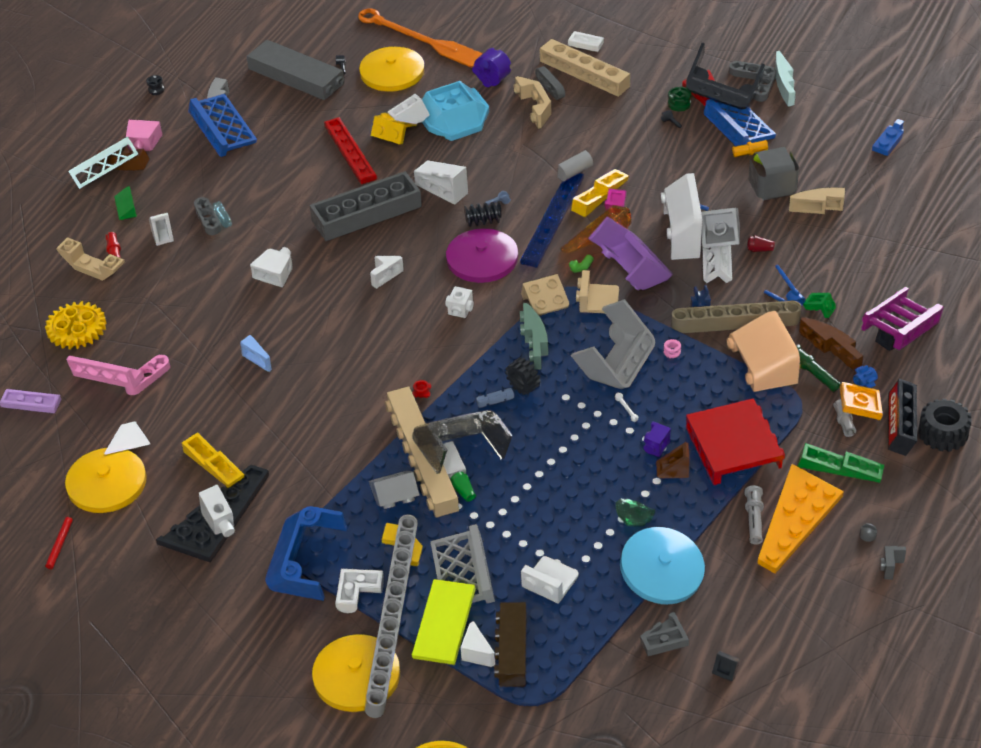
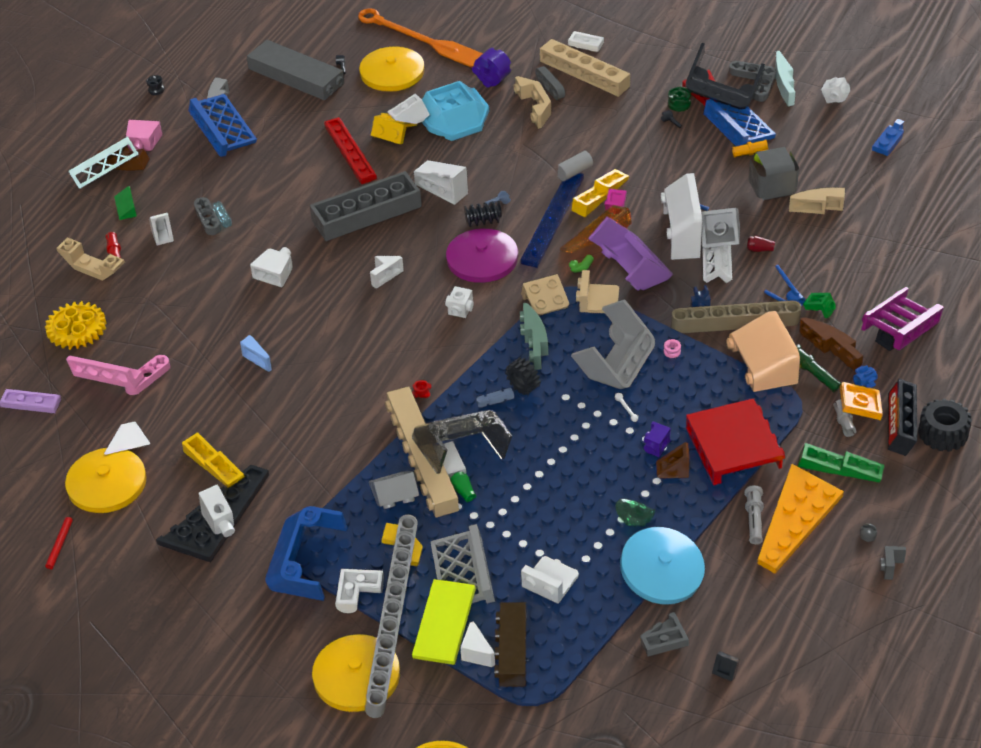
none -> white brick [821,77,850,103]

